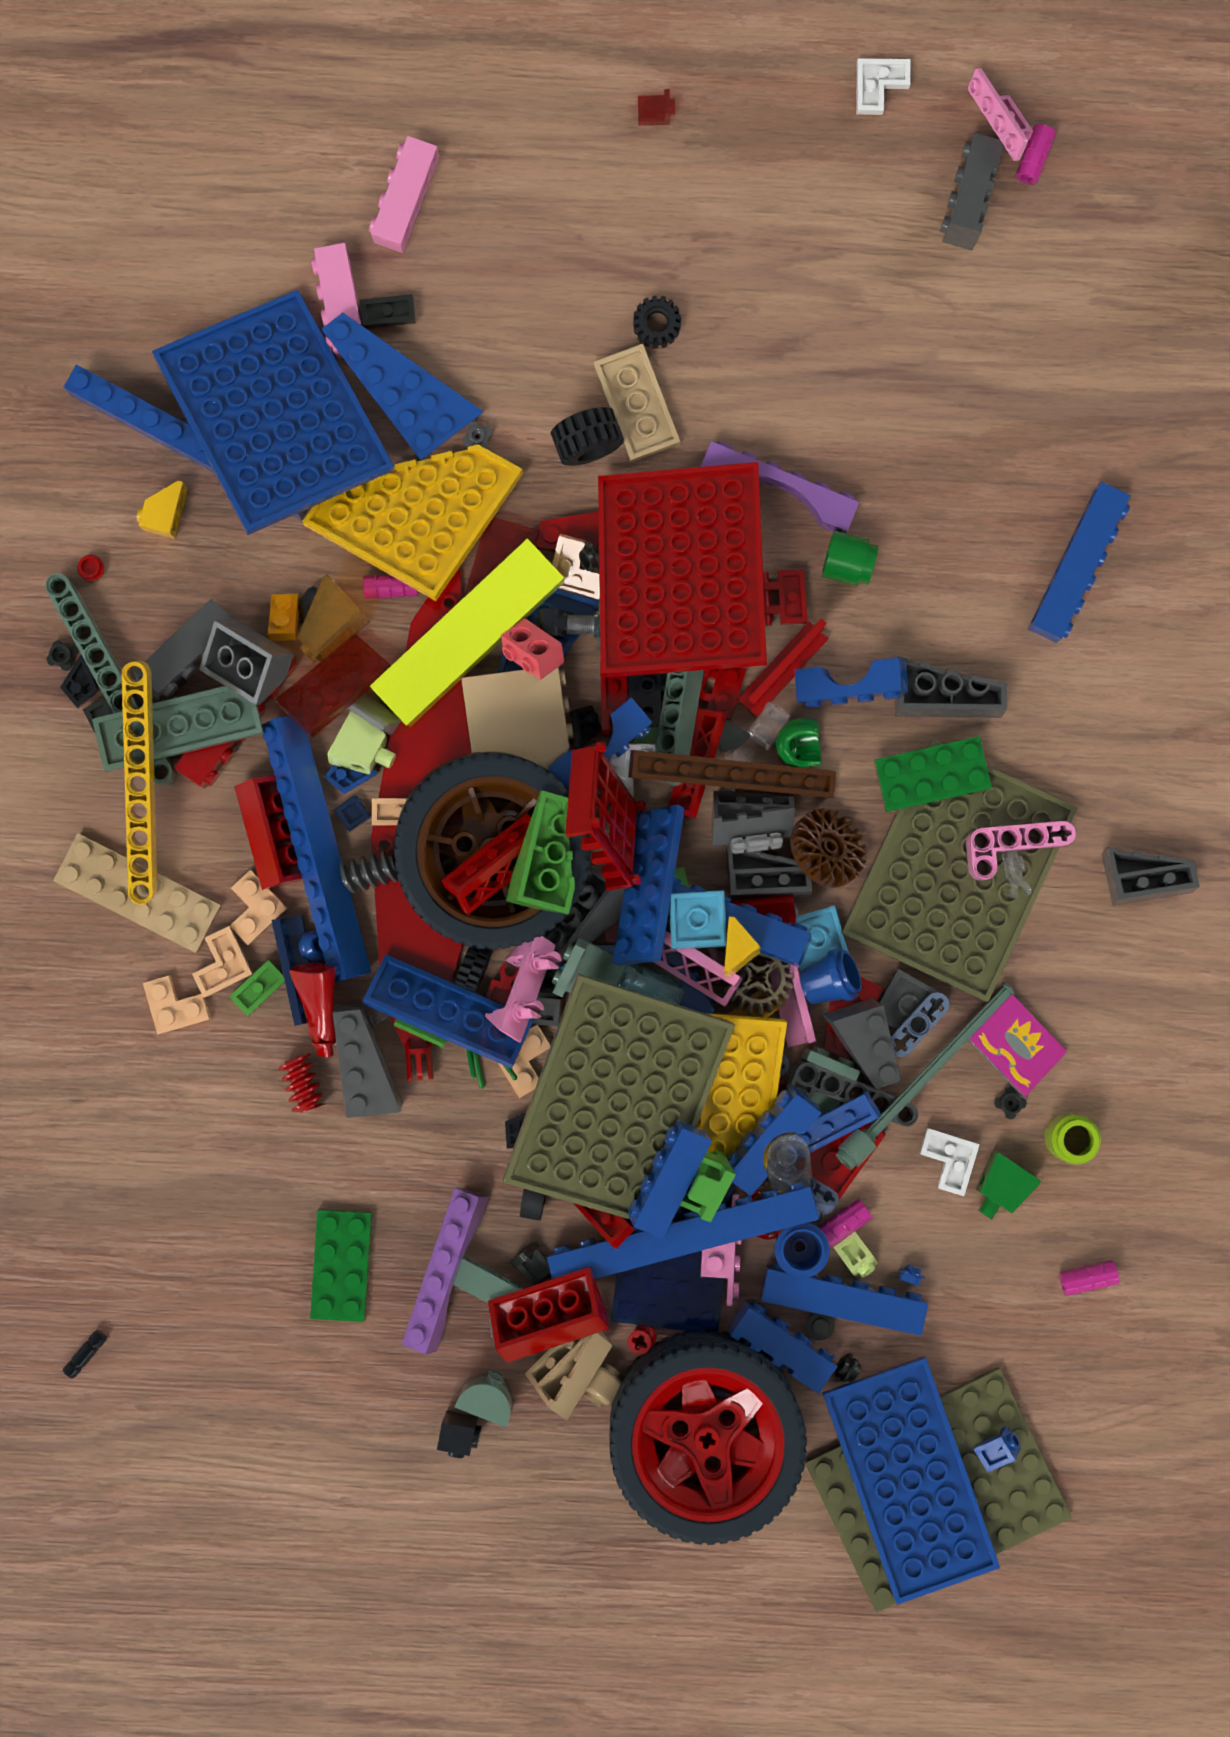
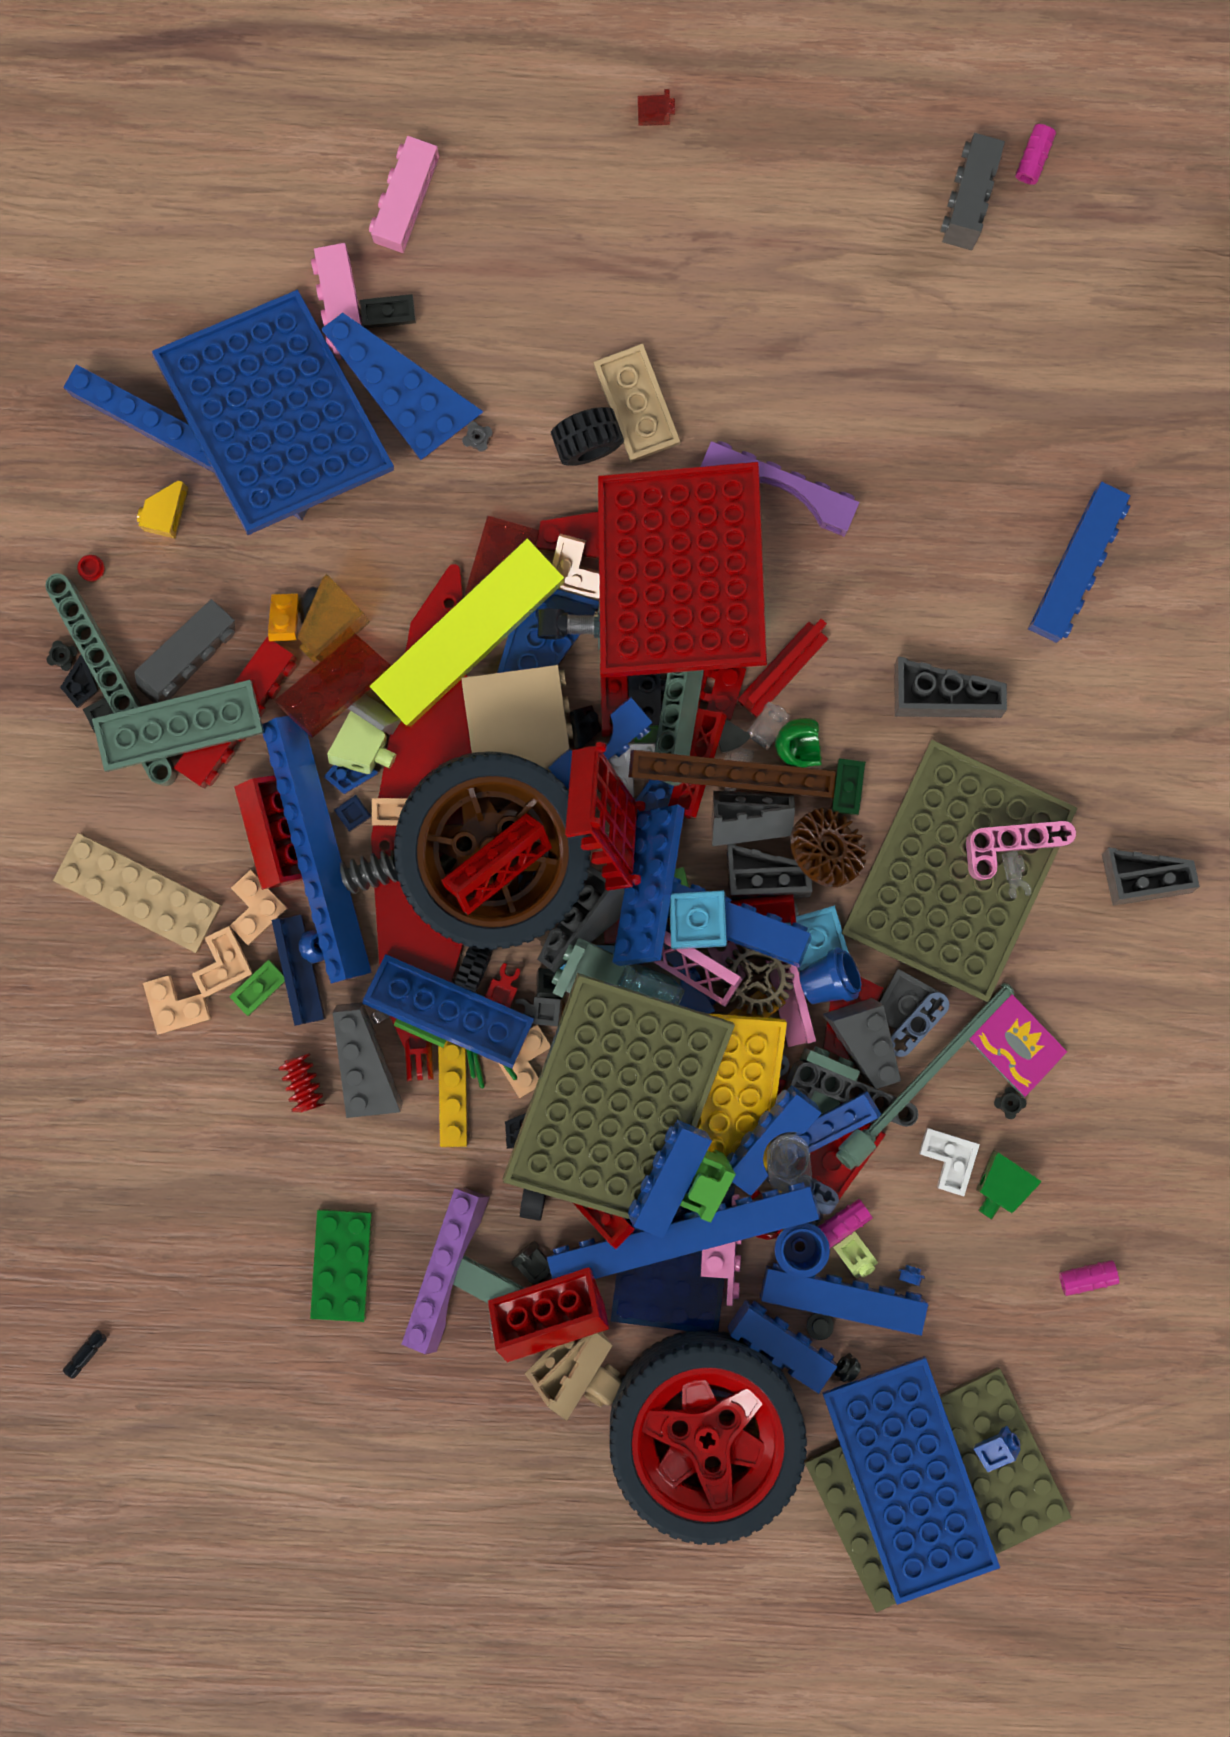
yellow beam [122,660,157,905] -> none
dark grey slope [199,620,294,705] -> none
red piece [289,962,336,1057] -> none
yellow plate [302,445,523,601] -> none
dark pink axle [363,574,419,599] -> none
black brick [437,1411,482,1458] -> none
sand green brick [455,1370,513,1427] -> none
bright pink hose [485,936,562,1042] -> none
coral brick [501,618,564,680] -> none
bright green wedge [506,791,575,914] -> none
pearl dark grey plate [579,542,599,573] -> none
red bush [628,1324,657,1355] -> none
black tyre [633,295,681,349] -> none
yellow slope [724,917,760,977] -> none
light grey axle [730,832,783,854] -> none
red plate [763,569,808,627] -> none
blue arch [795,658,908,708] -> none
green piece [821,530,879,586] -> none
white plate [856,59,910,115] -> none
green plate [874,736,992,812] -> none
bright pink bracket [968,68,1033,161] -> none
lime piece [1044,1113,1101,1164] -> none
none -> yellow plate [438,1041,468,1147]
none -> blue piece [635,780,674,812]
none -> dark green plate [832,758,866,816]

